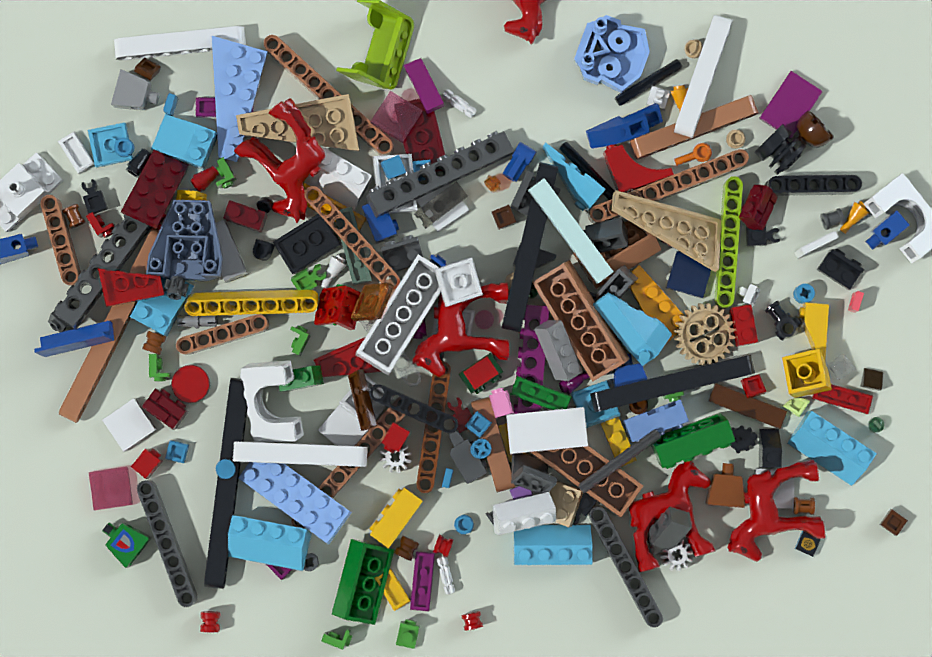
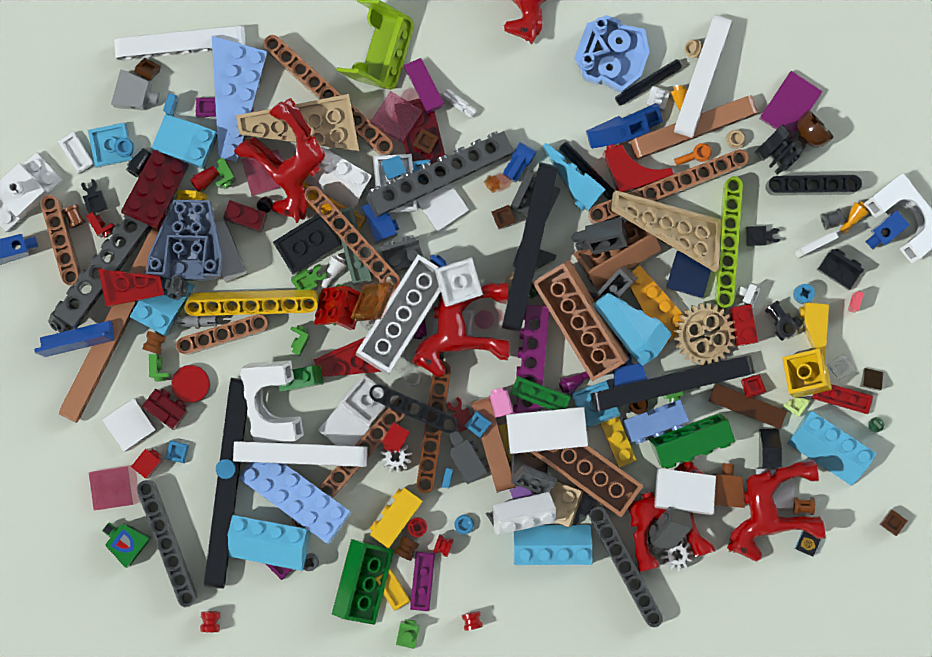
black tile [253,239,275,261] -> none
bright green bracket [321,629,352,650] -> none
reddish brown tile [348,369,377,431] -> none
clear smoke plate [414,181,468,229] -> none
white axle [437,556,455,594] -> none
red brick [459,353,503,394] -> none
dark azure wheel [470,439,491,459] -> none
light aqua tile [528,178,613,284] -> none
light grey brick [534,320,583,381] -> none
flat silver axle [578,429,661,493] -> none
black piece [730,426,757,453] -> none
dark red brick [739,184,778,230] -> none
none -> clear pink tile [241,149,282,196]
none -> red wheel [408,517,427,537]
none -> reddish brown plate [413,128,439,155]
none -> white tile [655,468,716,515]

